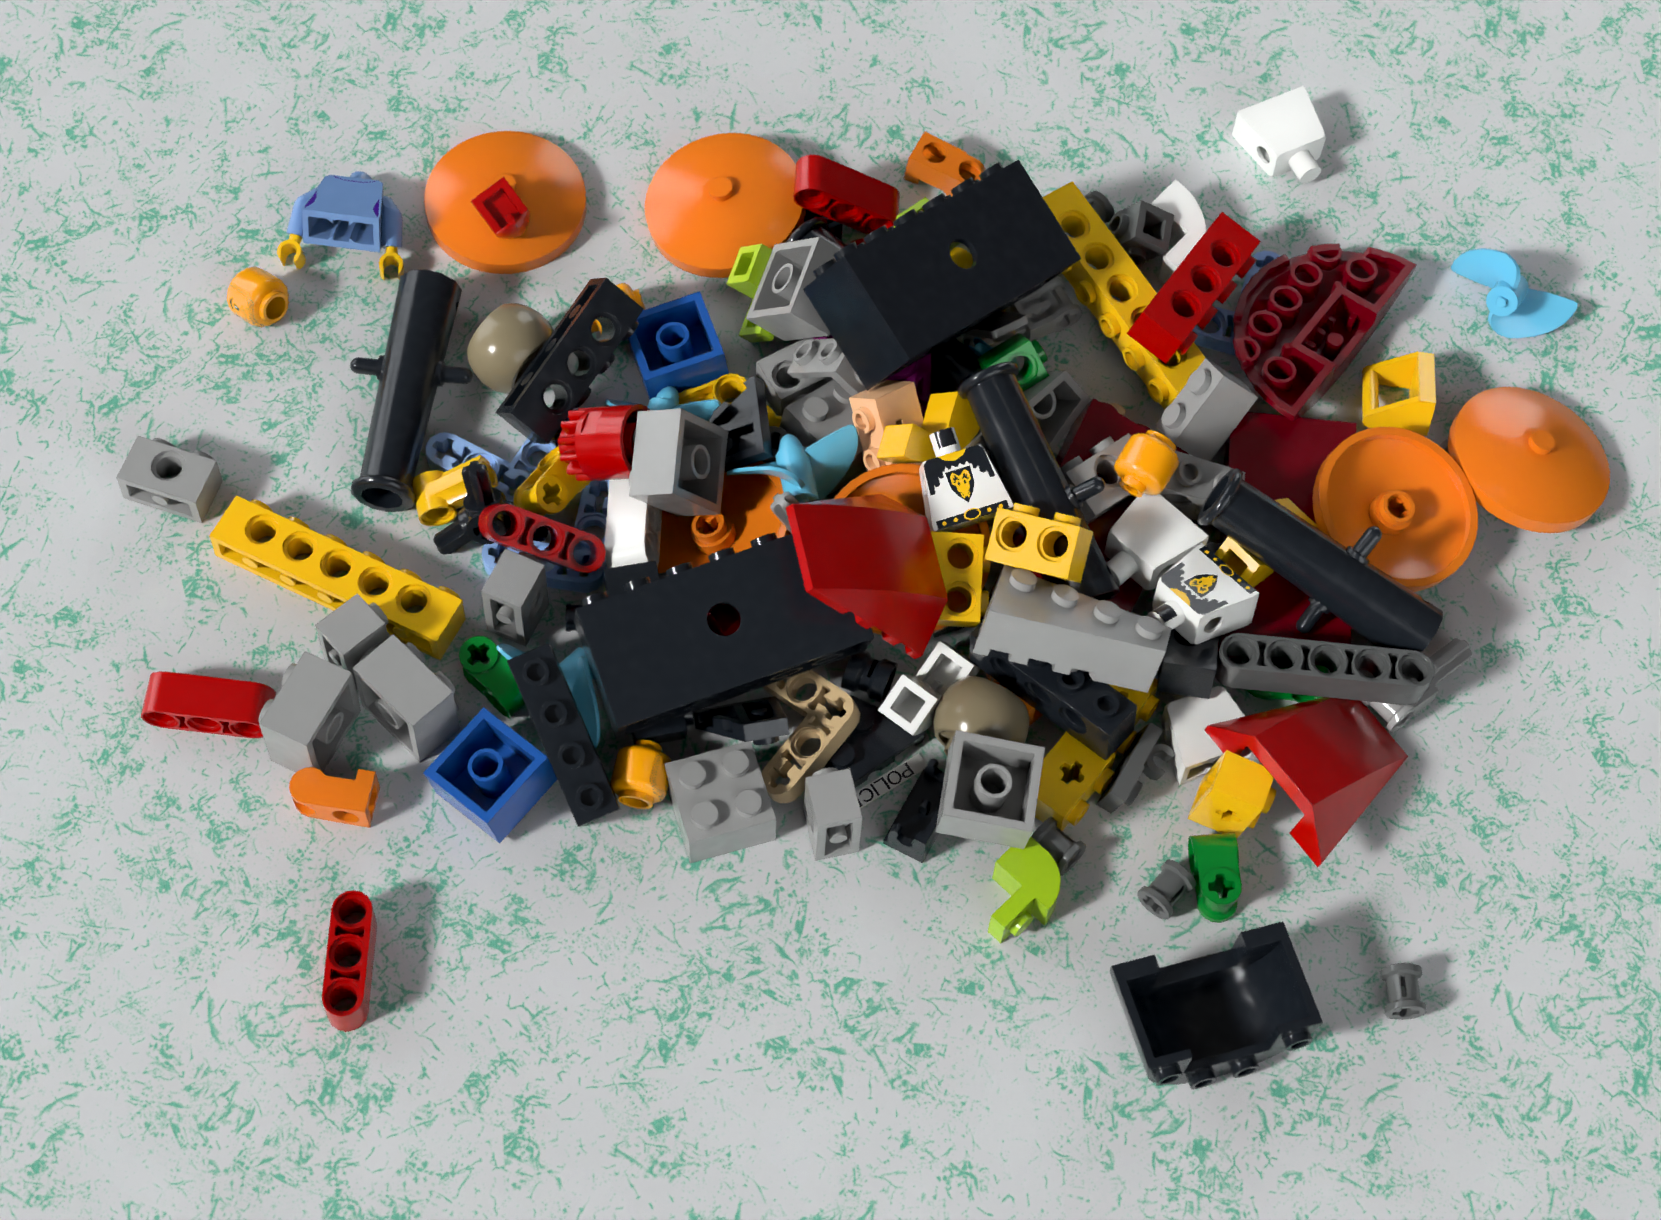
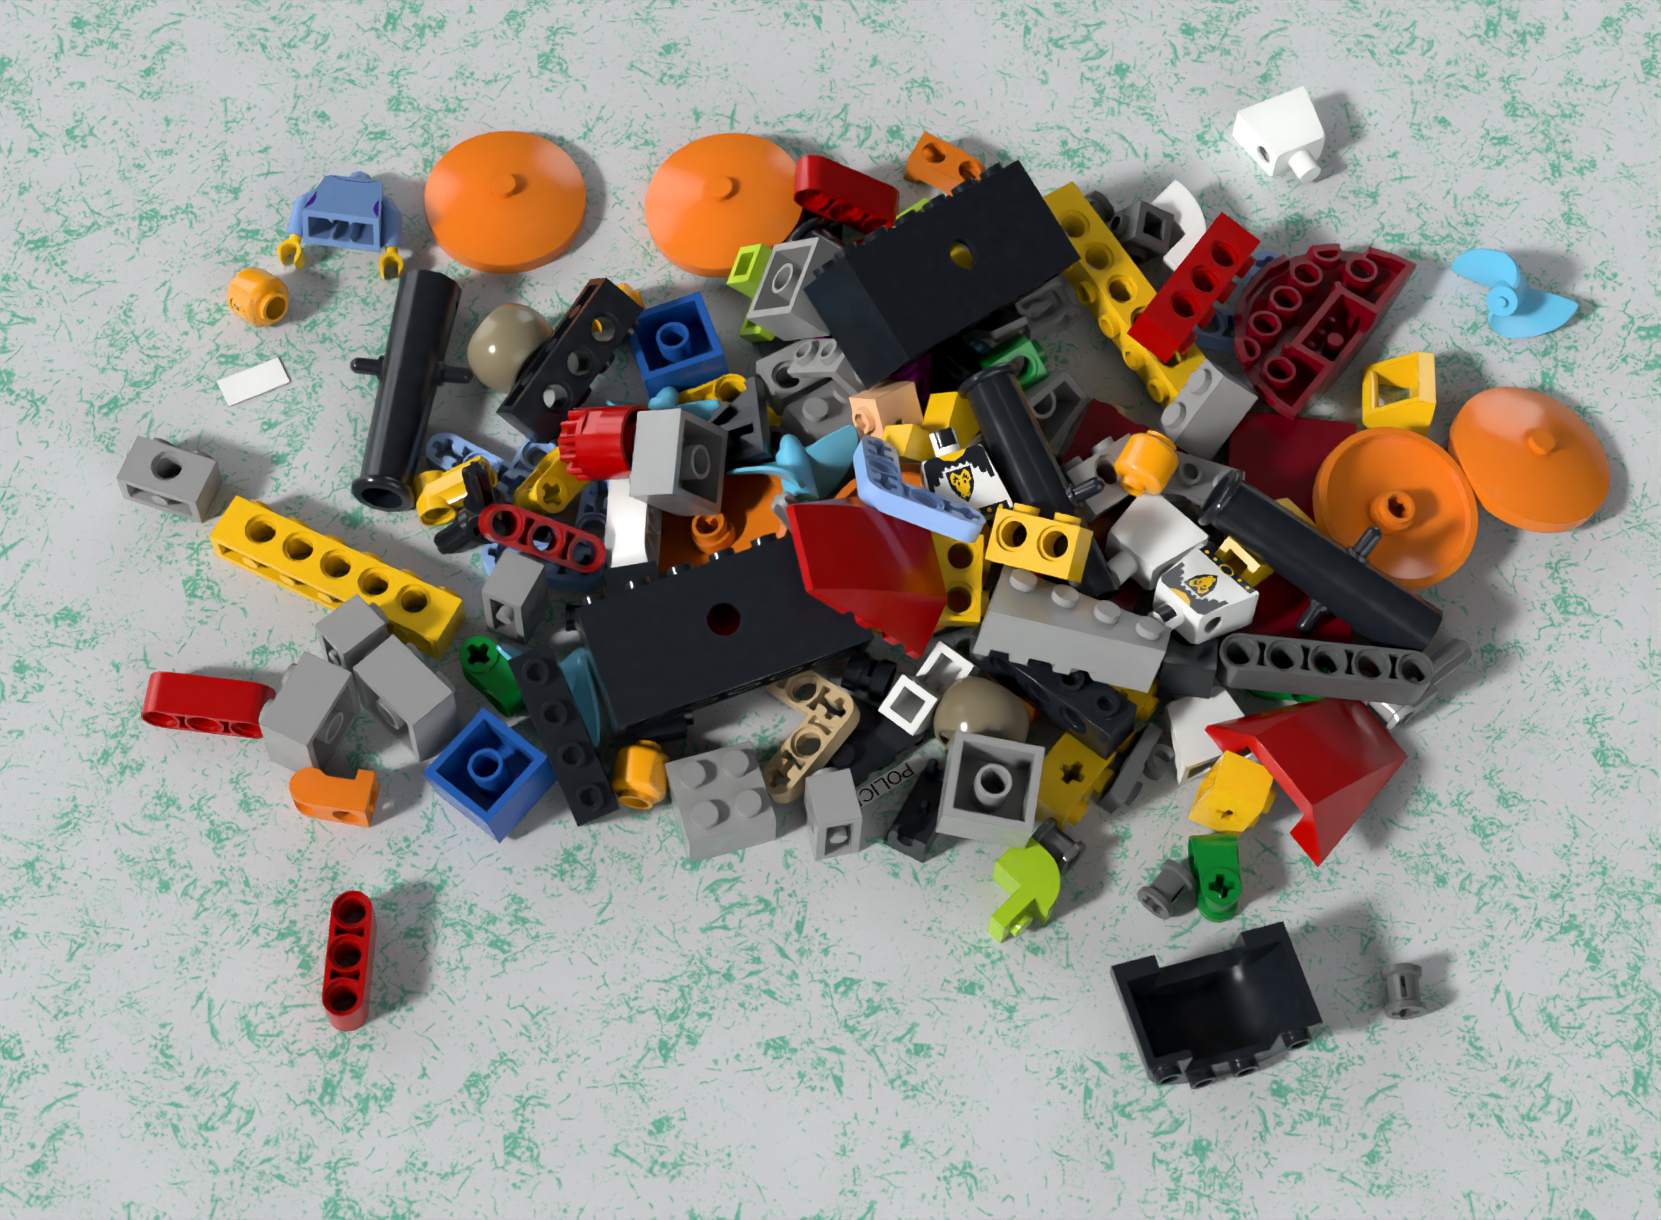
red plate [470,177,530,239] -> none
black wing [693,696,790,745] -> none
none -> white sticker [217,357,290,407]
none -> light blue beam [853,435,986,543]

